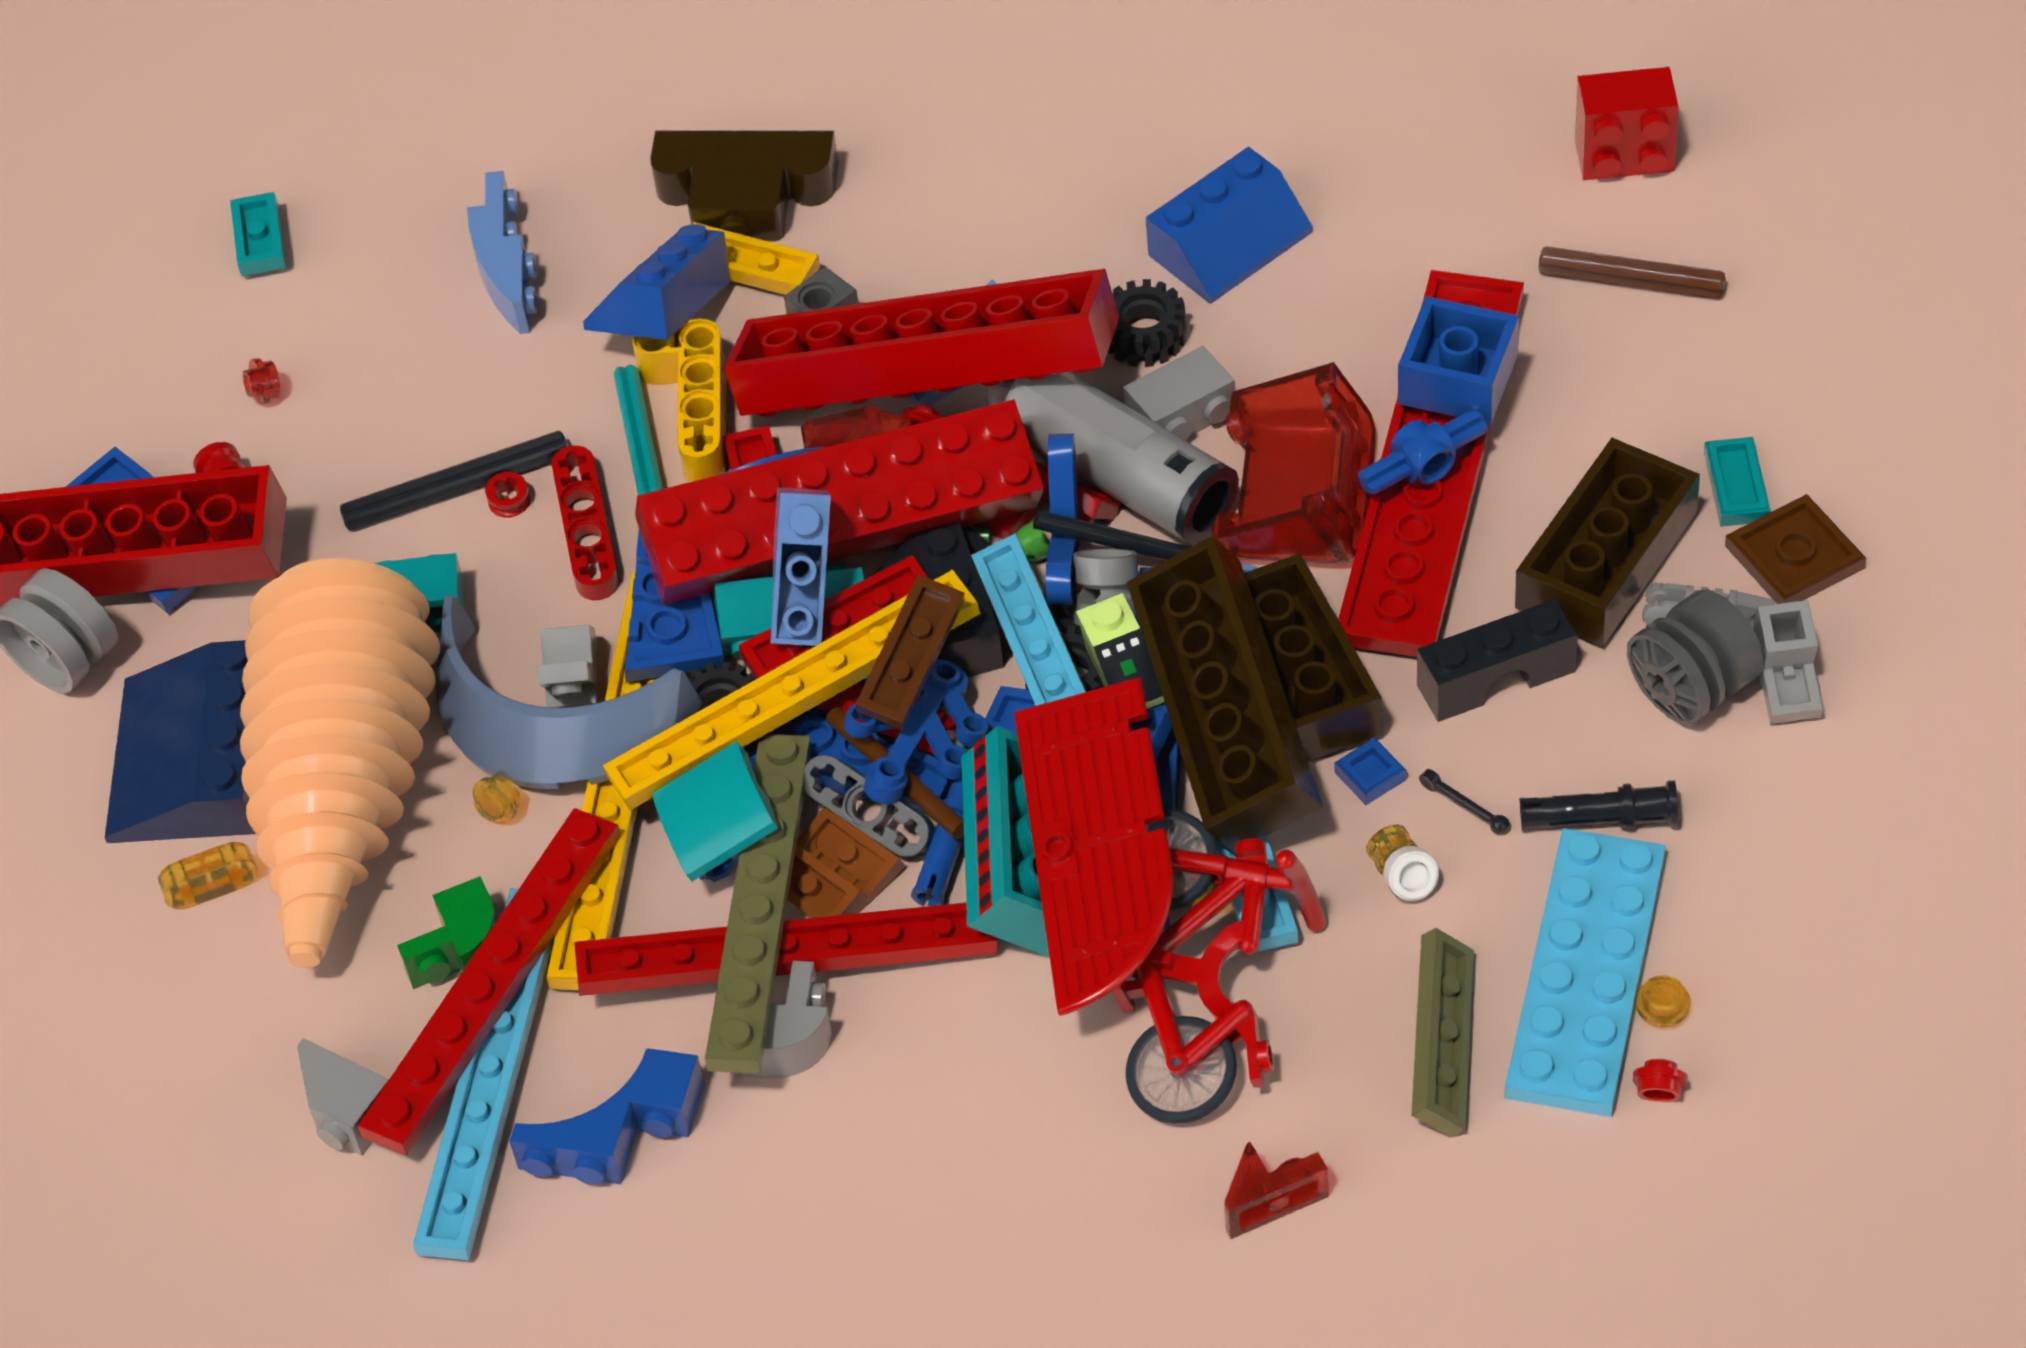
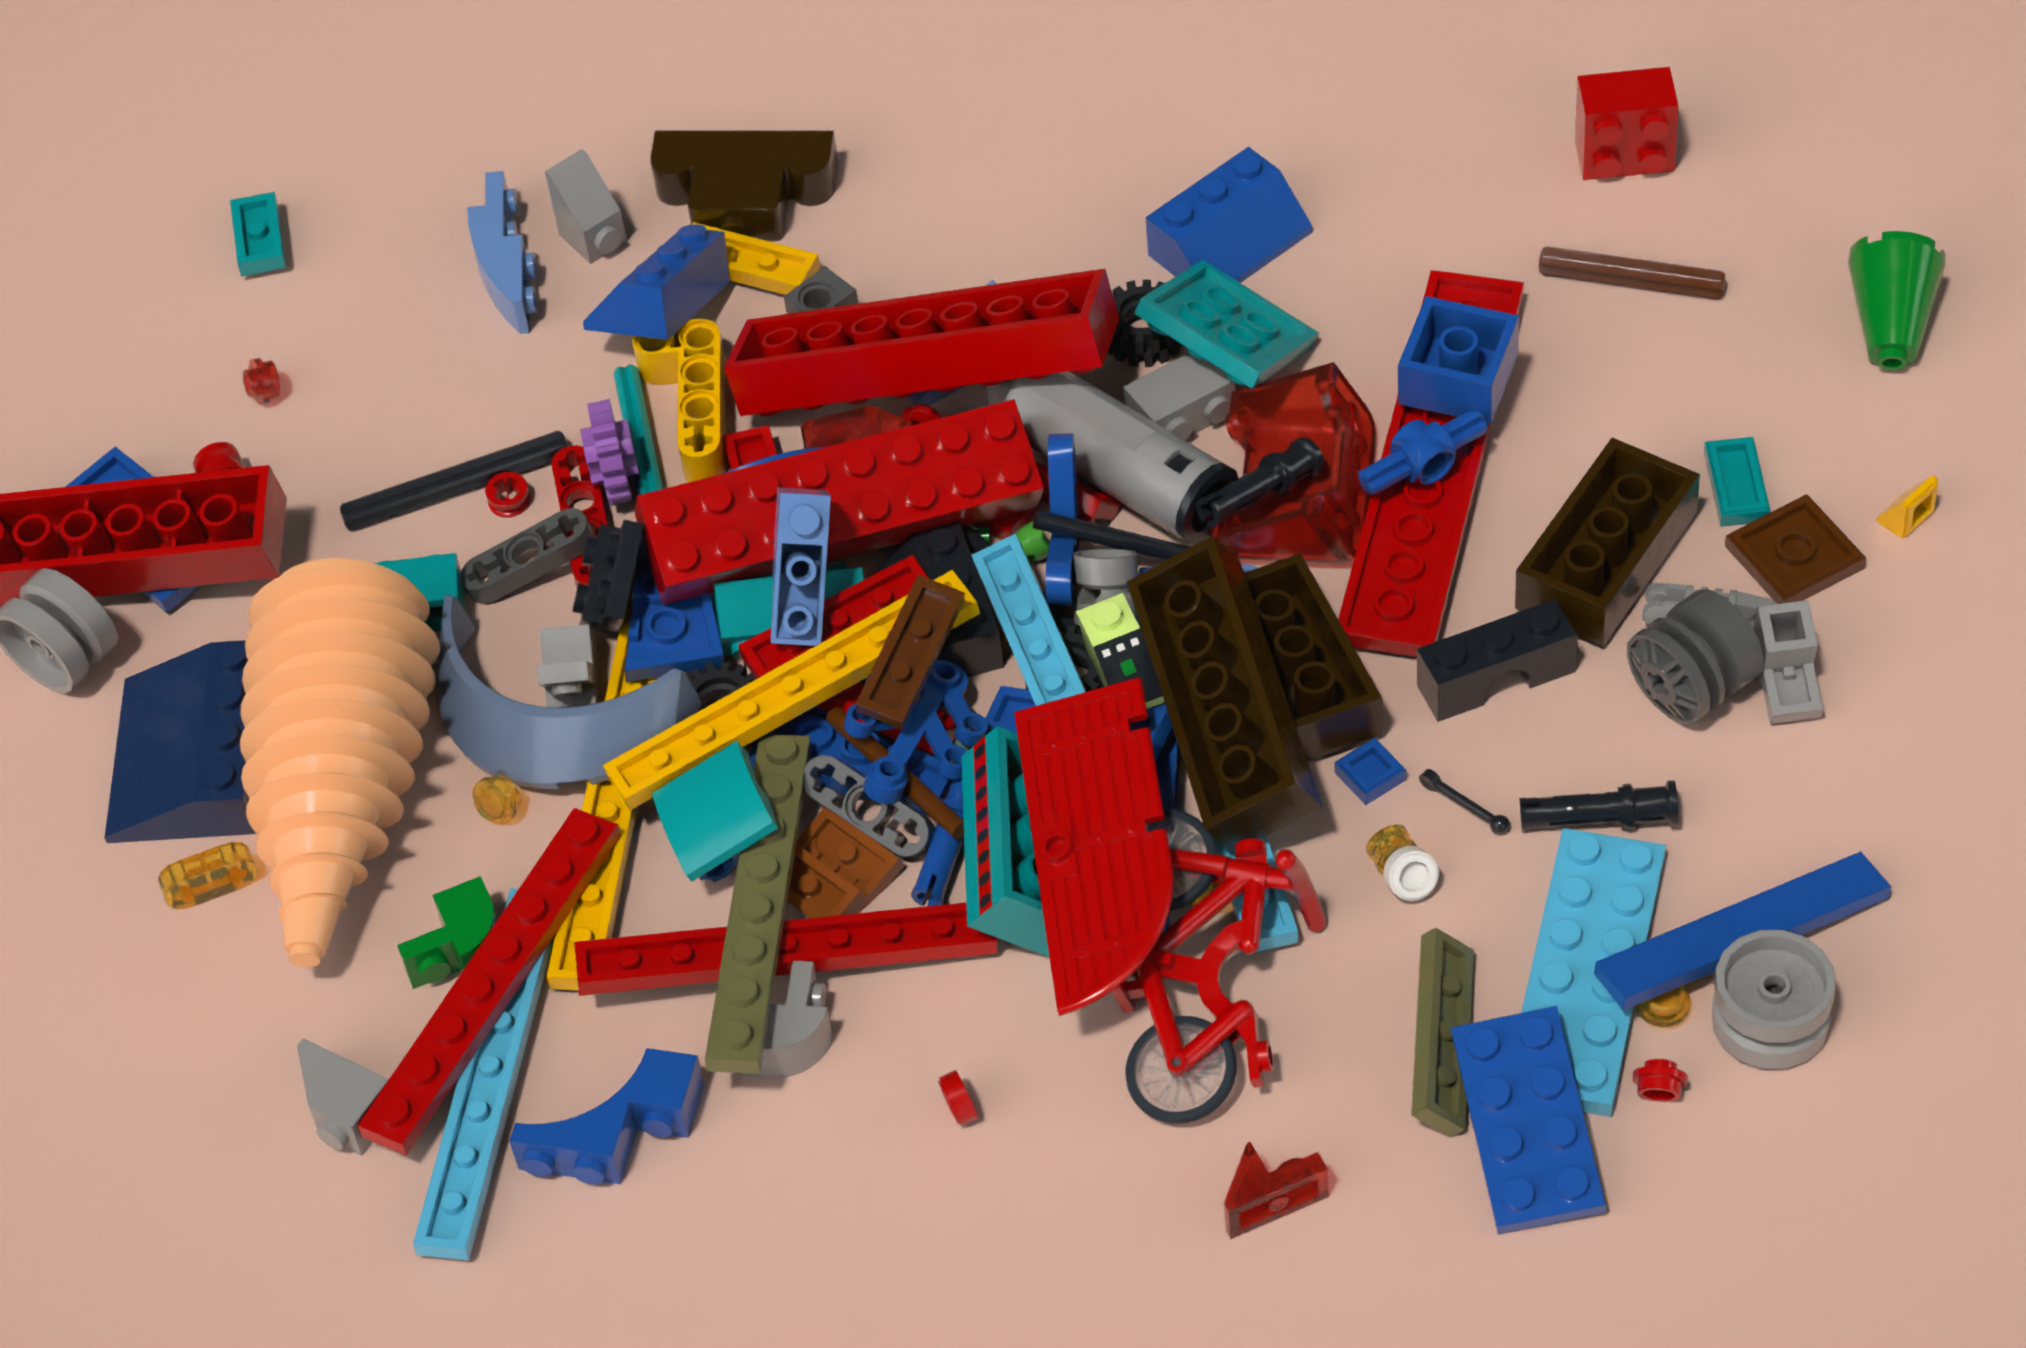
none -> dark grey beam [461,508,595,604]
none -> light grey slope [545,149,627,264]
none -> black plate [572,520,643,635]
none -> medium lavender gear [580,399,639,505]
none -> red tile [937,1069,978,1126]
none -> teal plate [1134,260,1319,389]
none -> black pin [1196,437,1324,527]
none -> blue plate [1451,1006,1606,1235]
none -> blue tile [1594,851,1891,1011]
none -> light grey wheel [1712,930,1836,1069]
none -> green cone [1848,231,1945,371]
none -> yellow slope [1876,475,1938,539]

